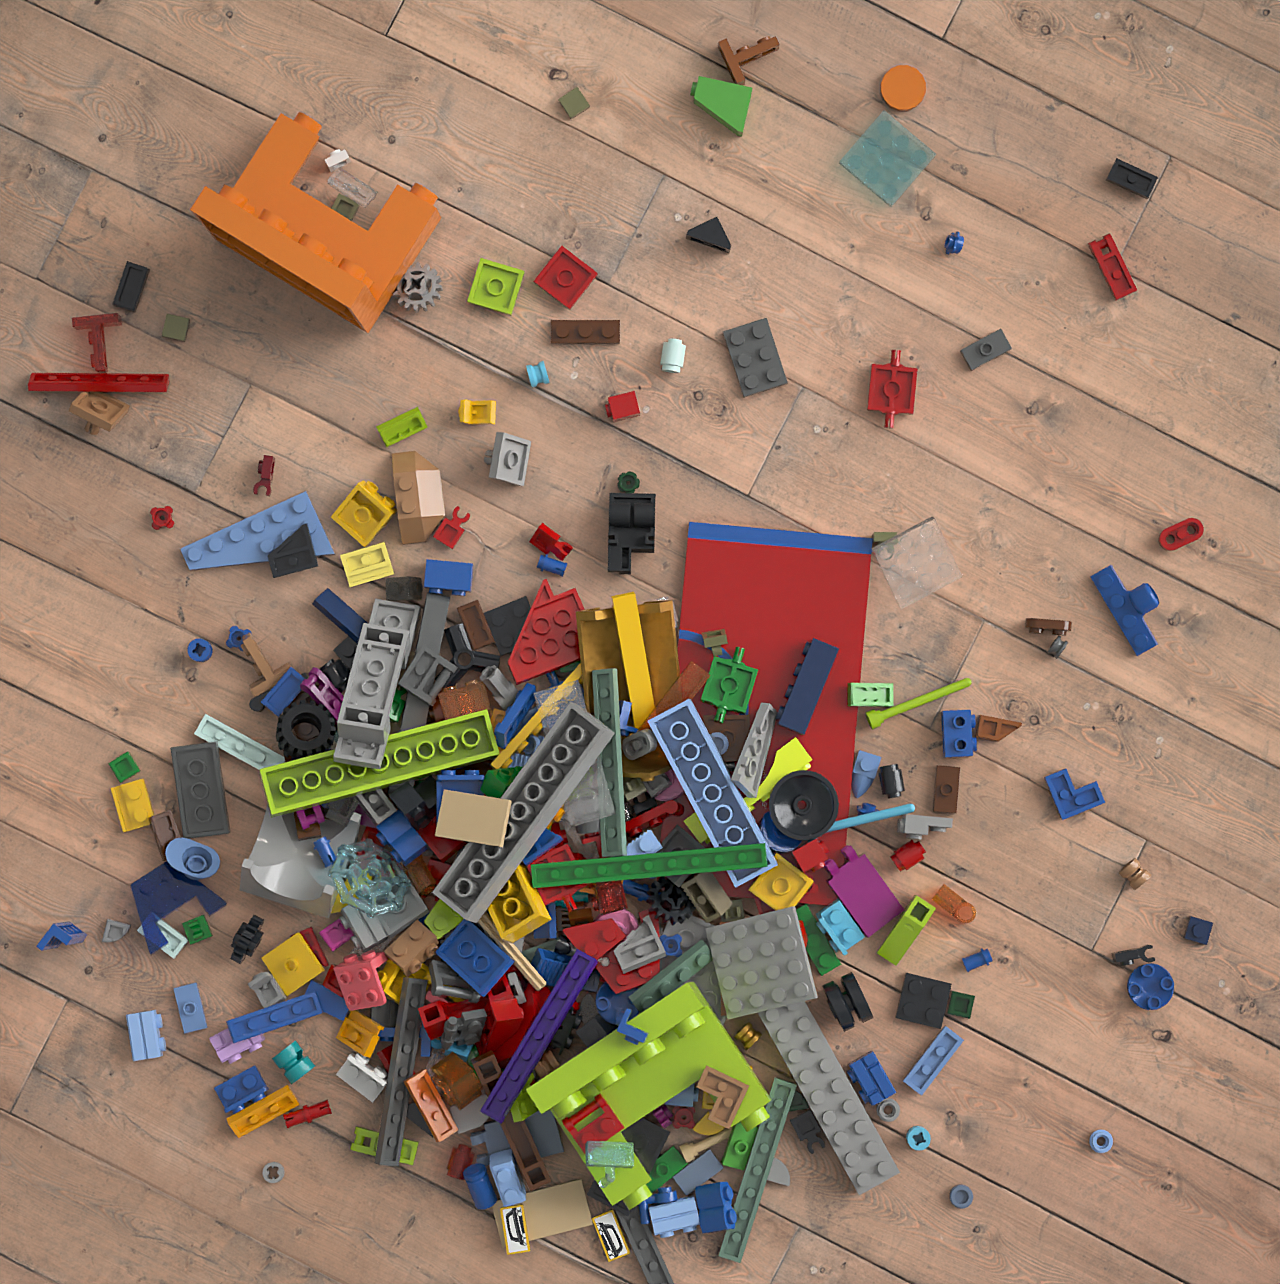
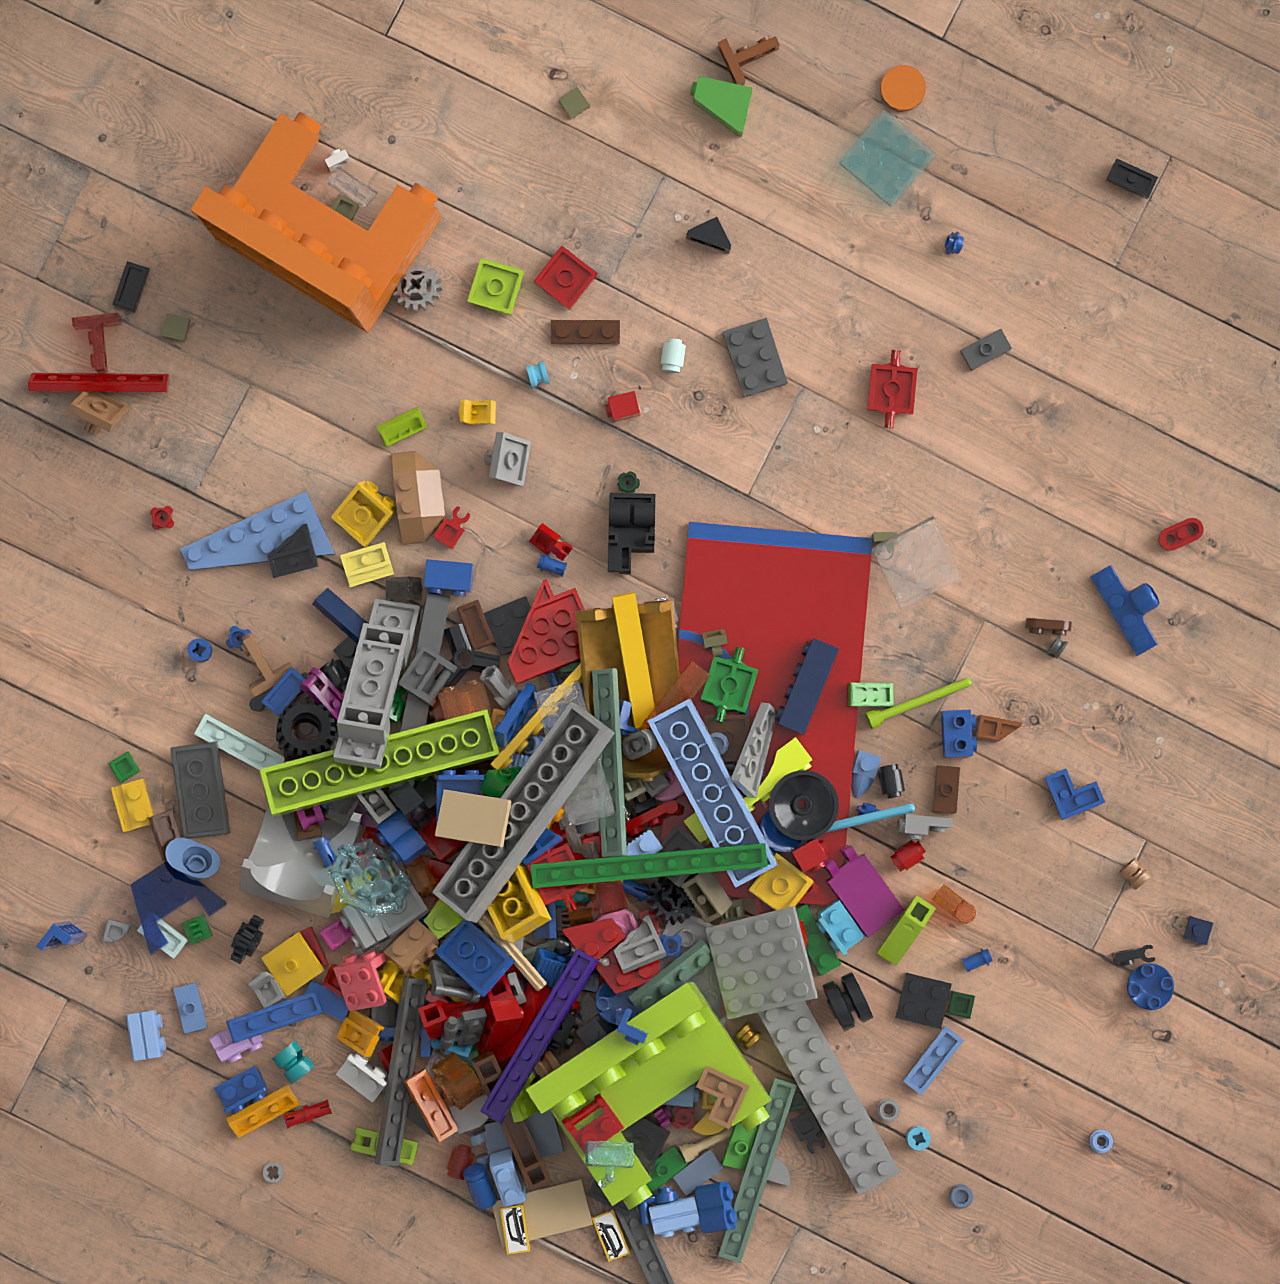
dark red plate [253,455,276,497] -> none
blue brick [847,1051,896,1106] -> none
red plate [1088,233,1137,301] -> none

